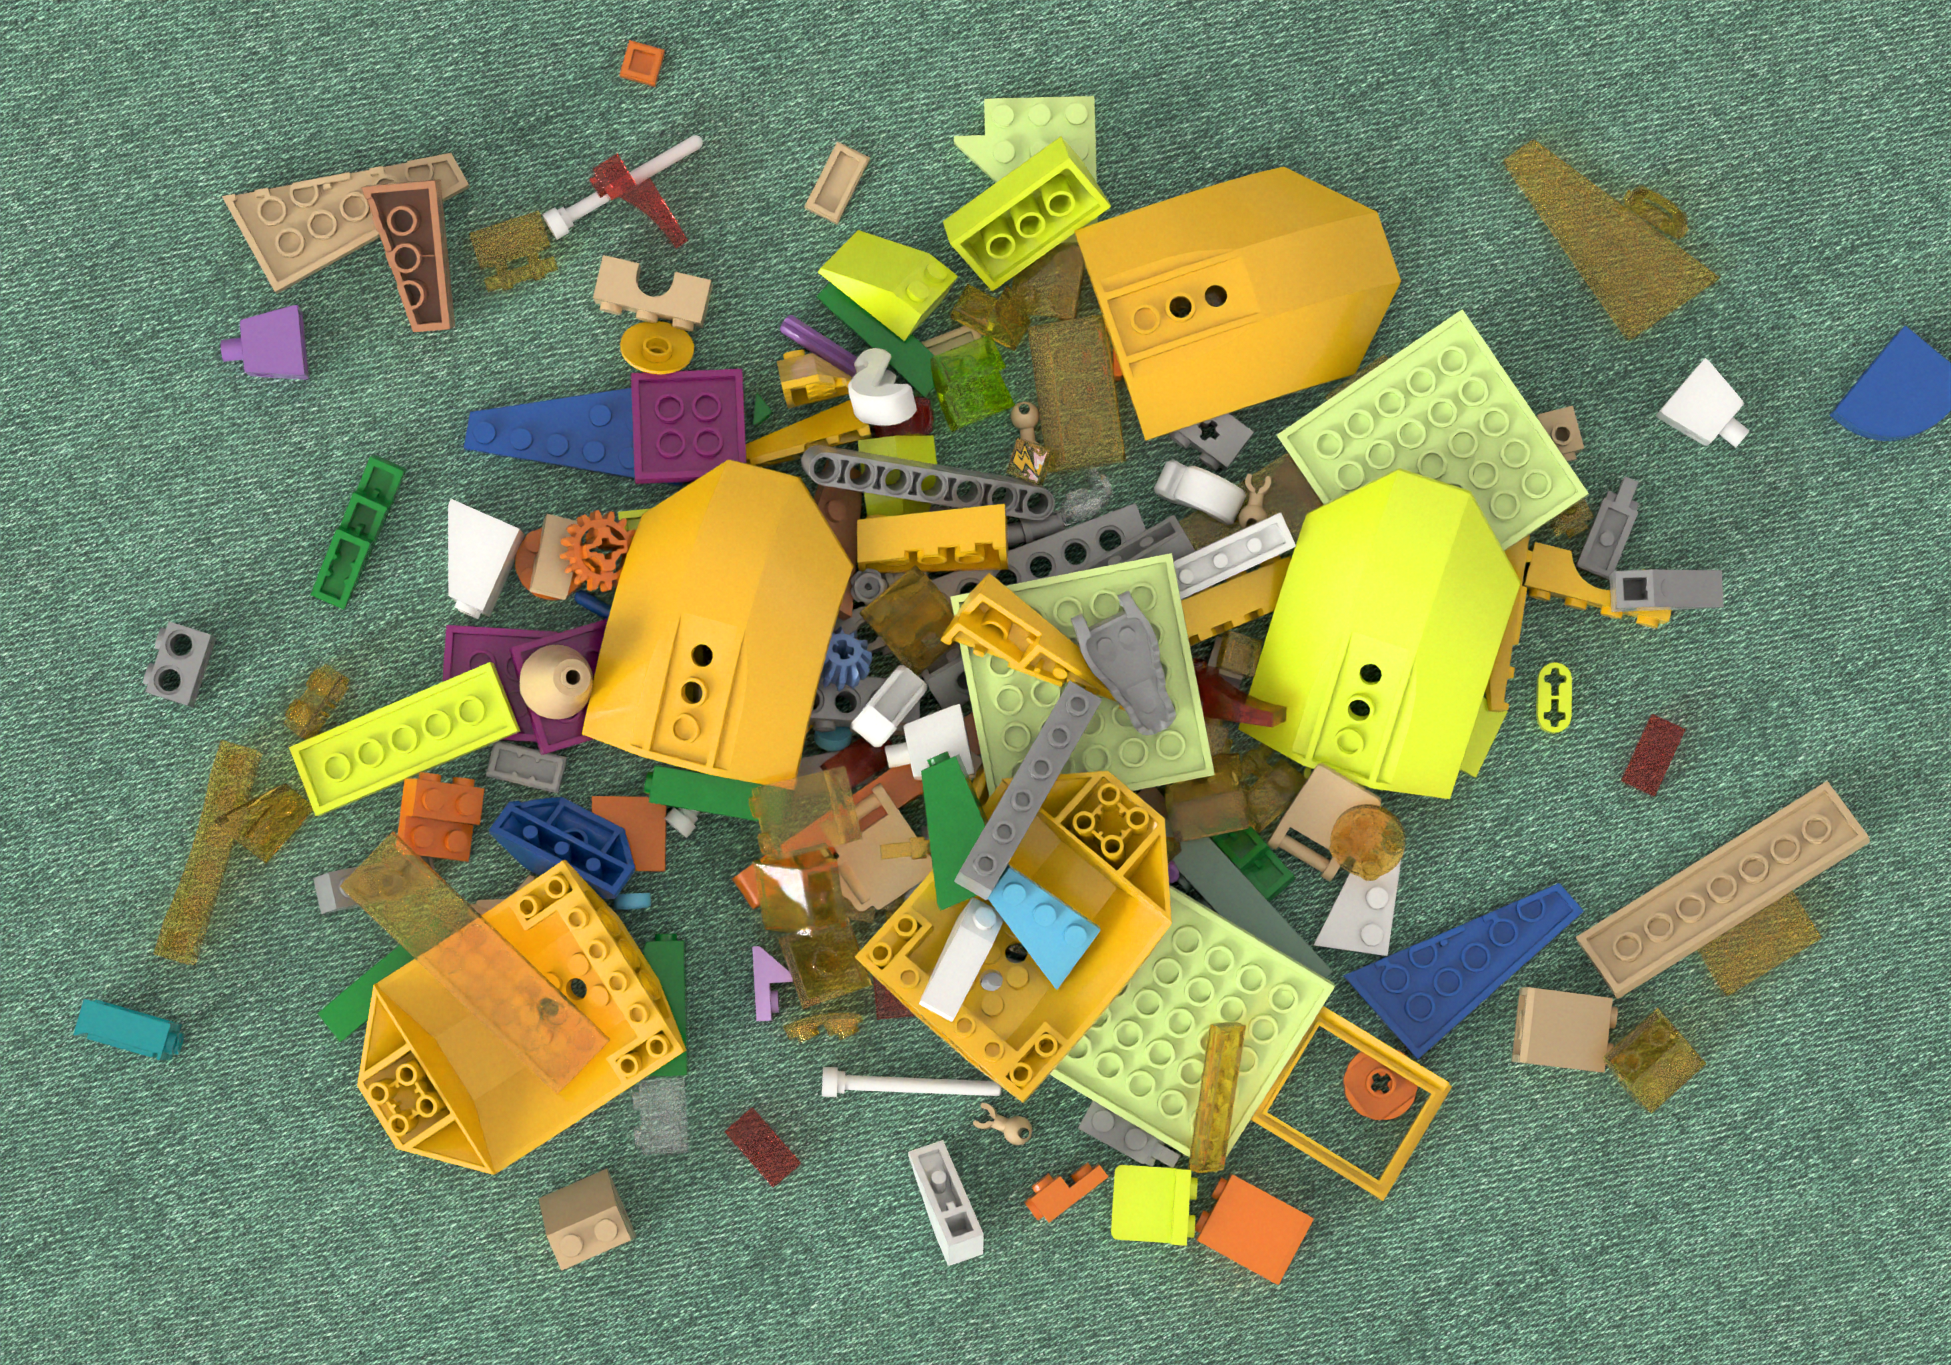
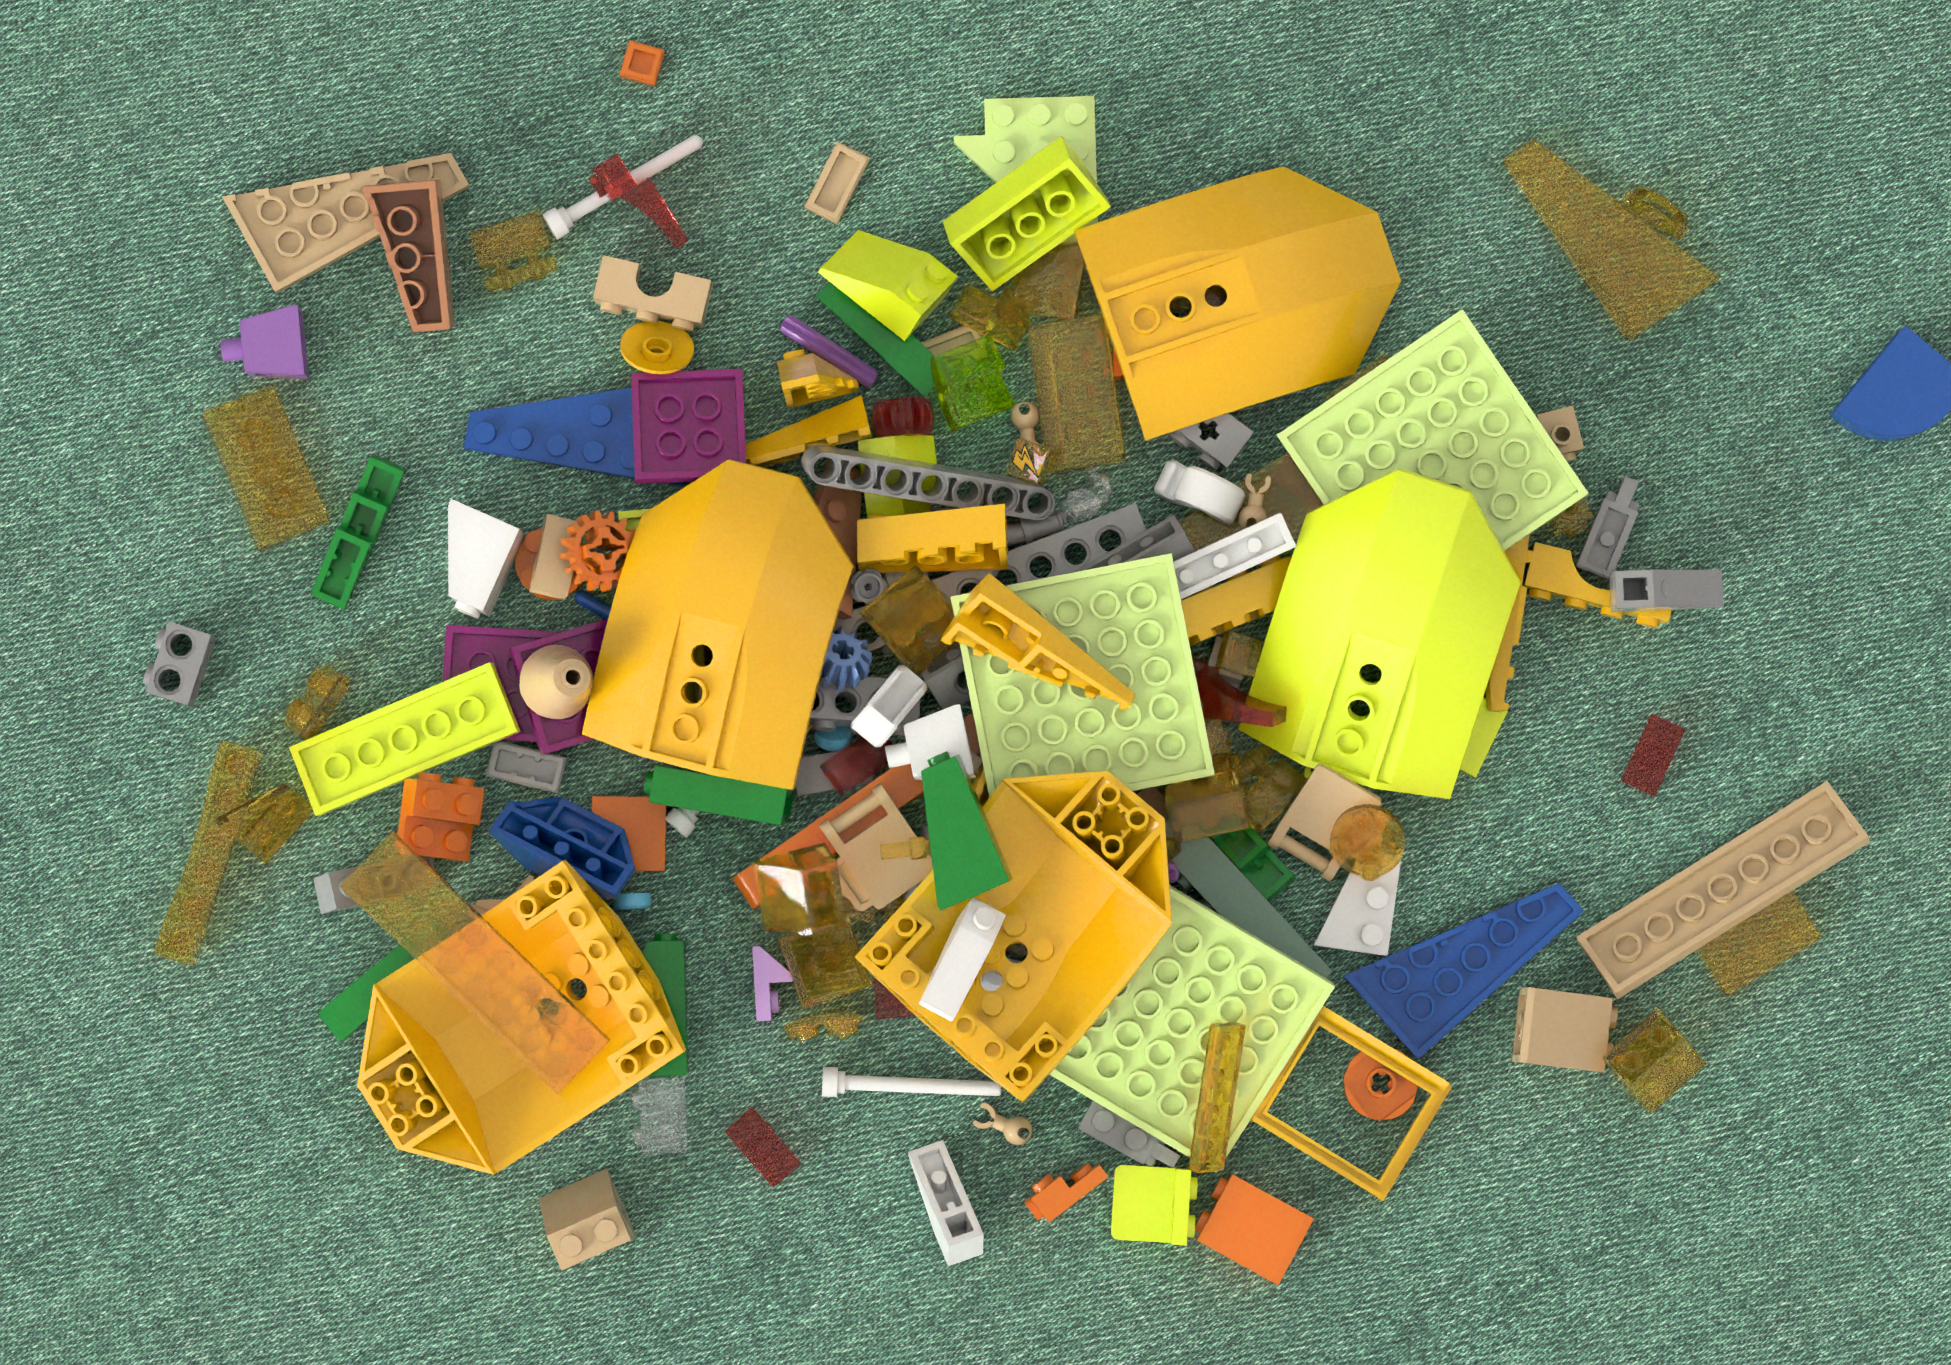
teal window [73,999,185,1060] -> none
clear yellow panel [749,766,863,862] -> none
green piece [753,391,773,428] -> none
white animal [848,348,917,426] -> none
light grey brick [954,681,1102,900] -> none
medium azure wing [988,864,1101,990] -> none
light grey animal [1071,591,1176,735] -> none
neon yellow beam [1536,662,1572,734] -> none
white torso [1655,358,1749,448] -> none
none -> clear yellow slope [202,386,330,553]

